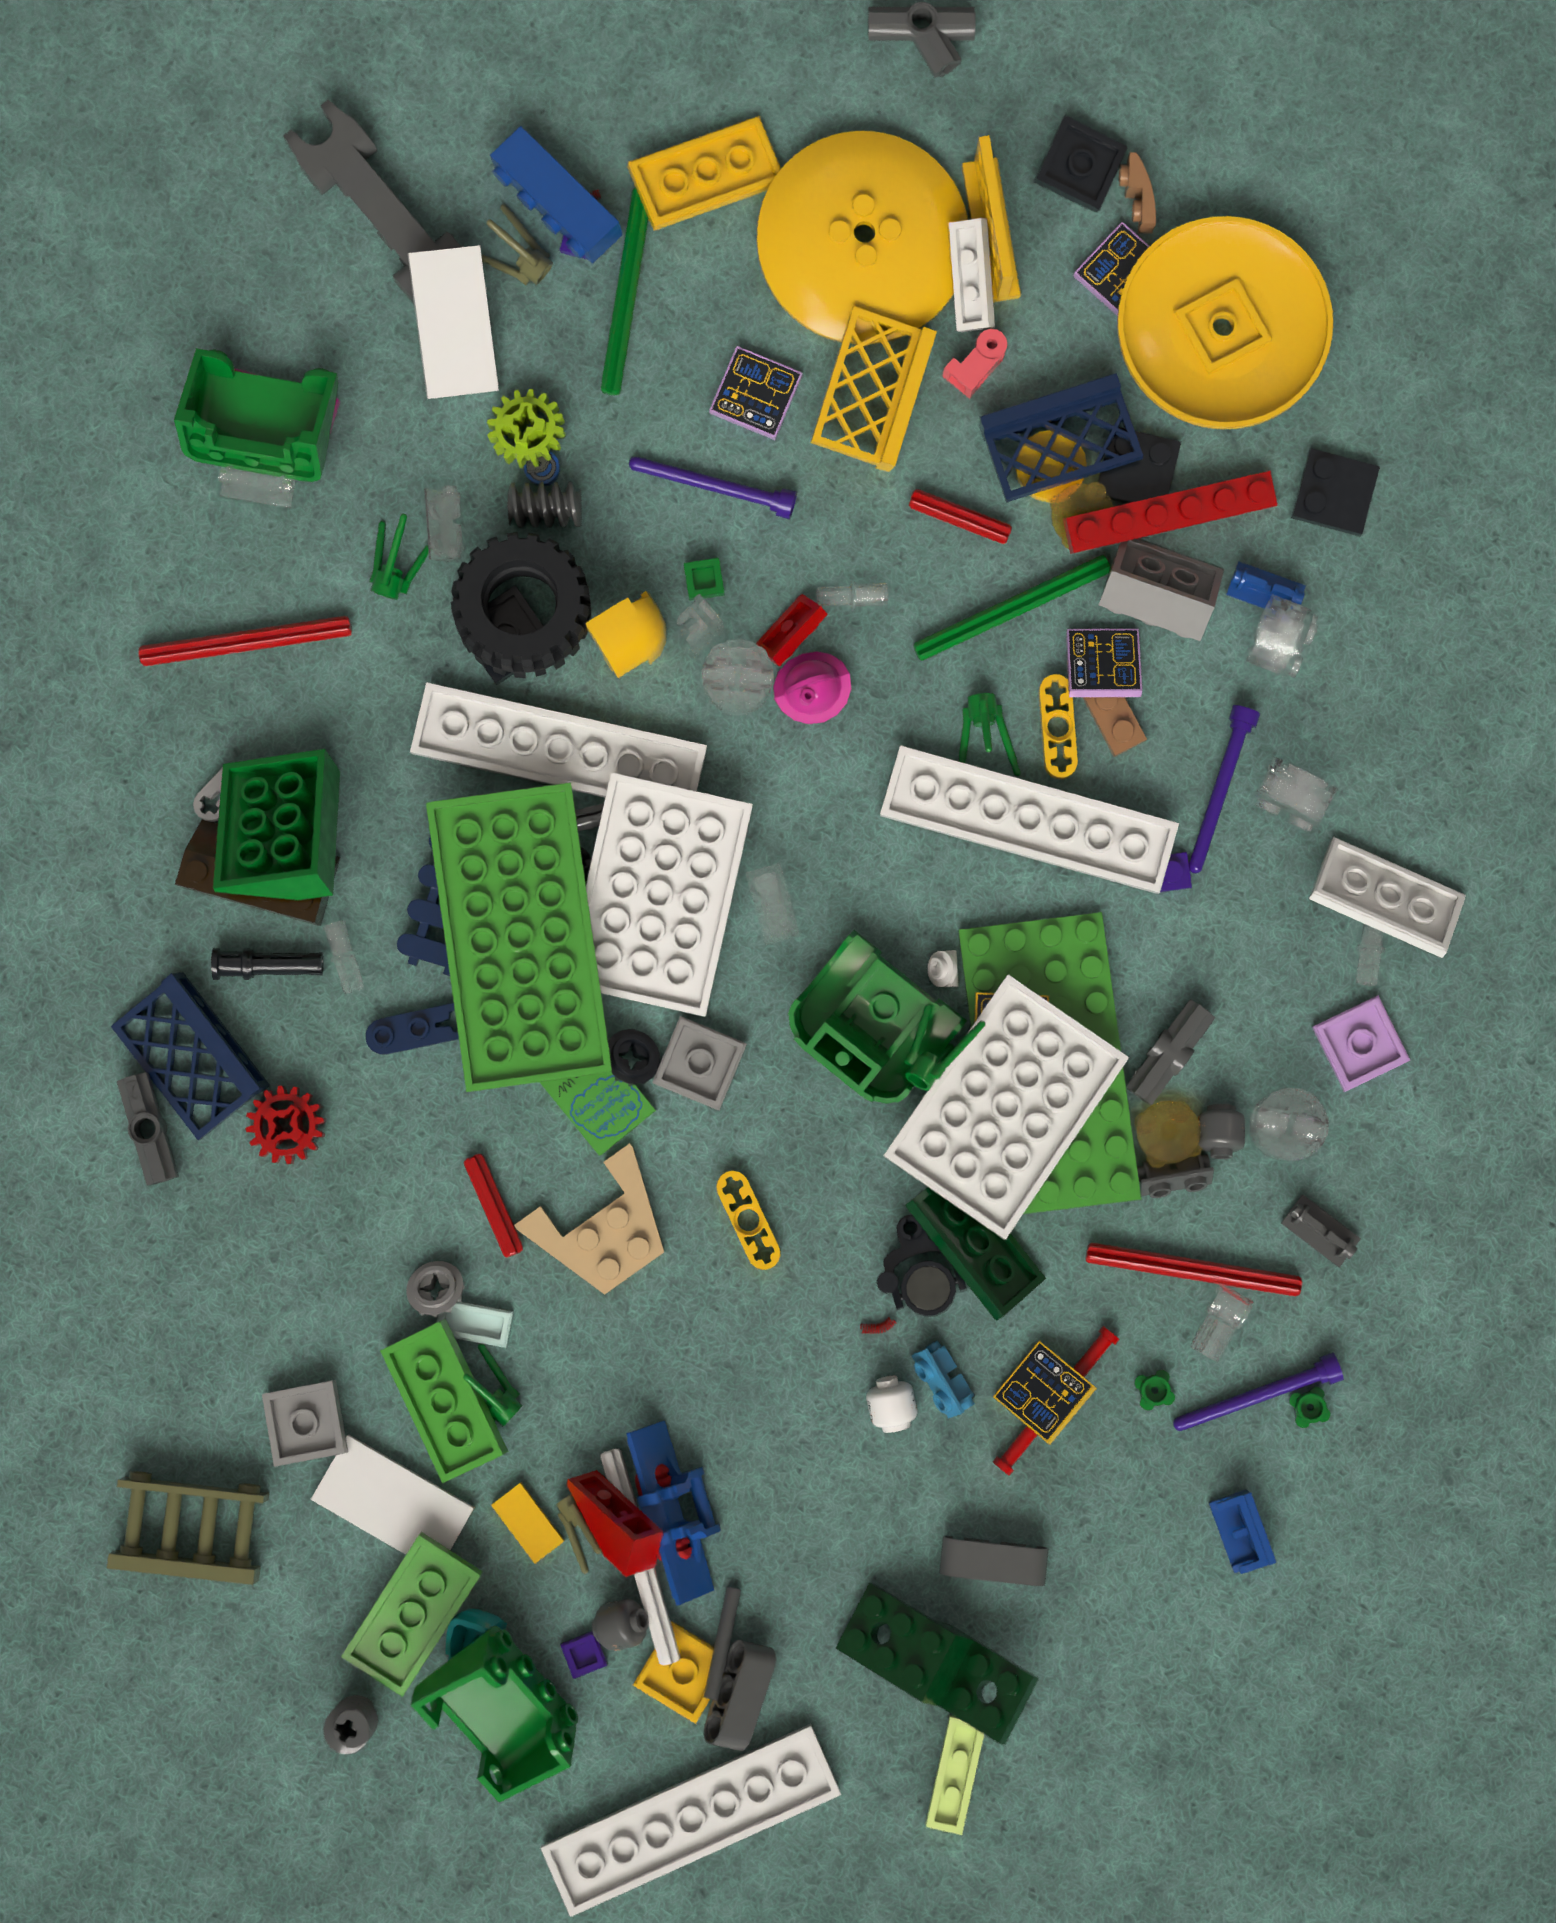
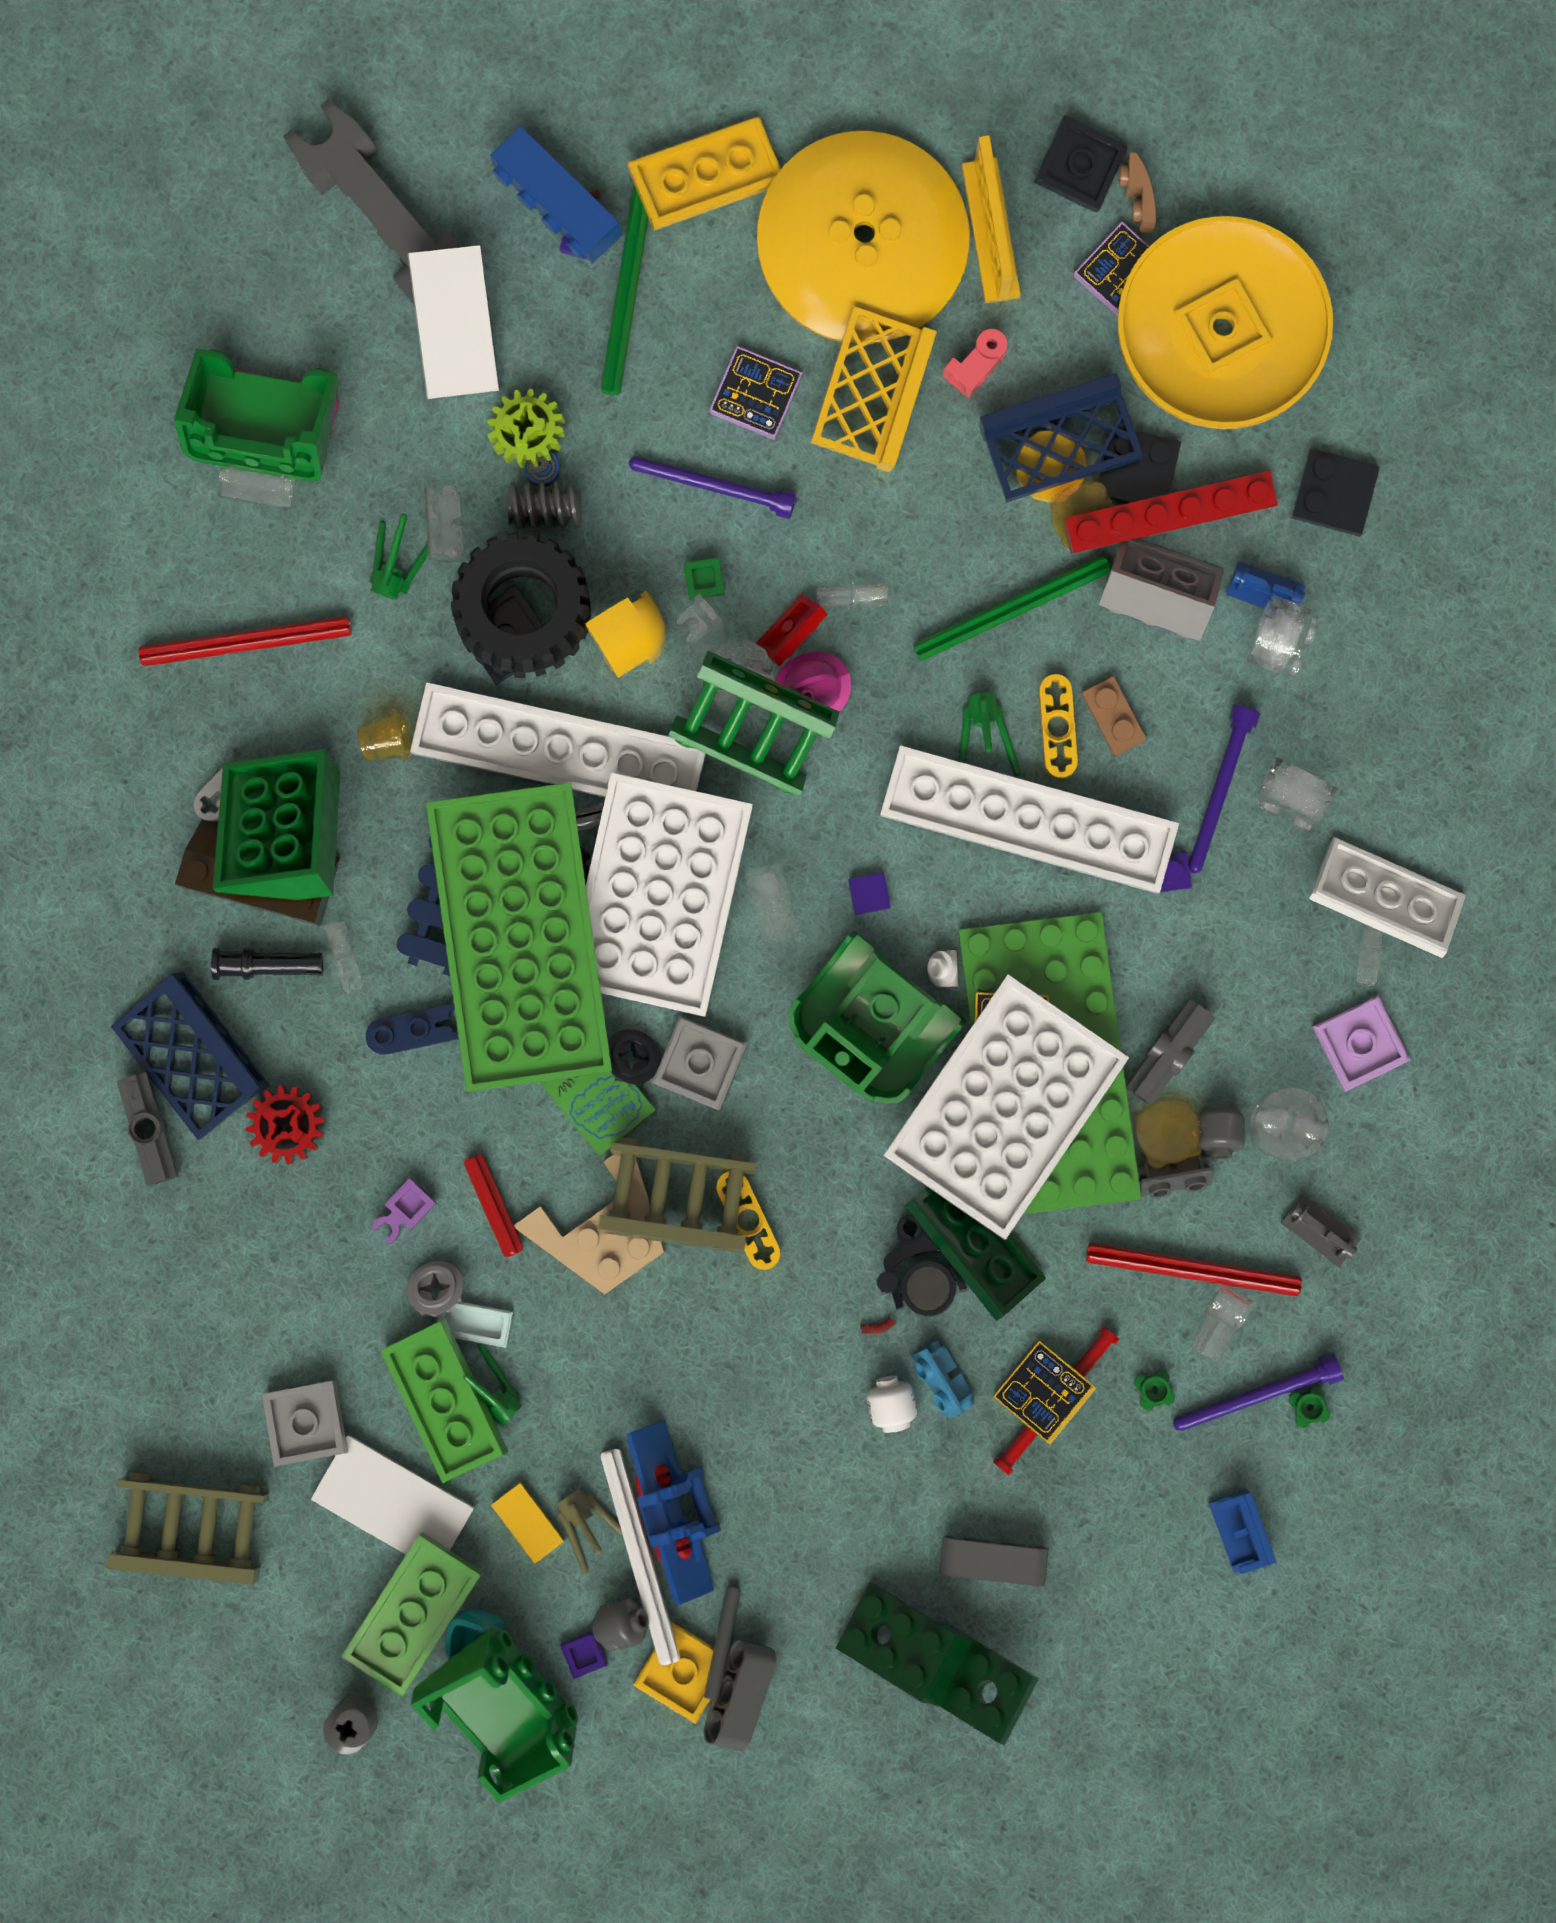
olive plant [481,204,554,285] -> none
white plate [541,1724,841,1917] -> none
red slope [567,1470,663,1577] -> none
dark grey piece [868,2,975,78] -> none
green plant [904,1004,986,1091] -> none
red axle [909,489,1012,544] -> none
yellowish green plate [925,1715,984,1835] -> none
white plate [949,218,995,332] -> none
black tile [1066,629,1142,697] -> none
none -> clear yellow piece [358,709,412,762]
none -> medium lavender plate [371,1178,437,1244]
none -> olive fence [598,1138,756,1254]
none -> green fence [668,650,840,797]
none -> dark purple tile [848,873,891,916]

